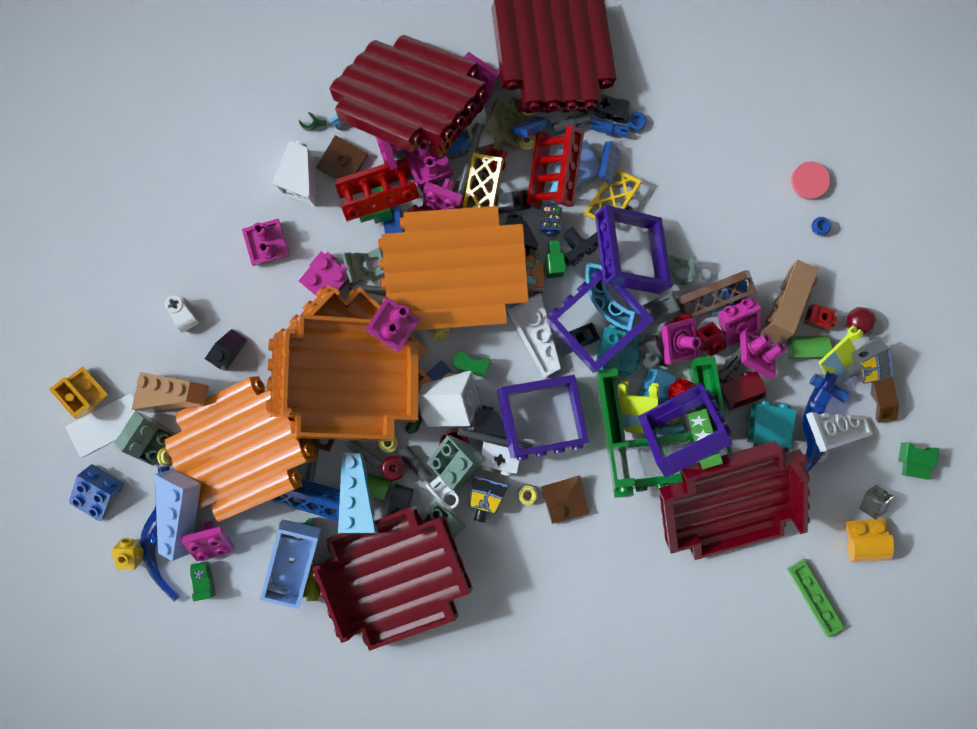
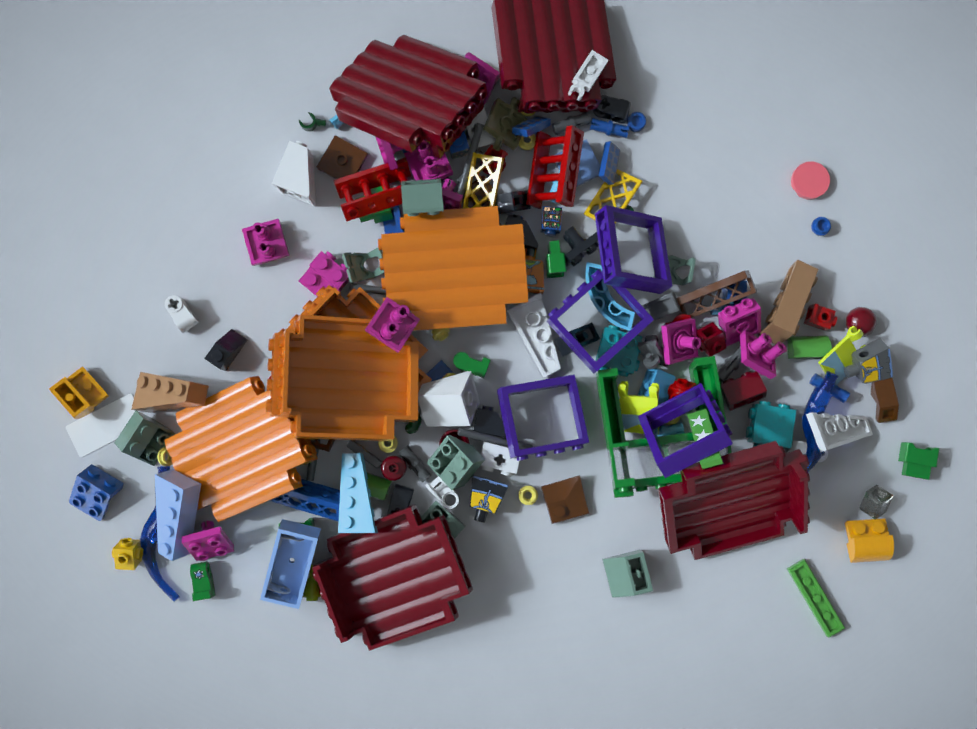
none -> sand green slope [401,179,444,216]
none -> white plate [568,50,608,101]
none -> sand green slope [602,550,653,598]

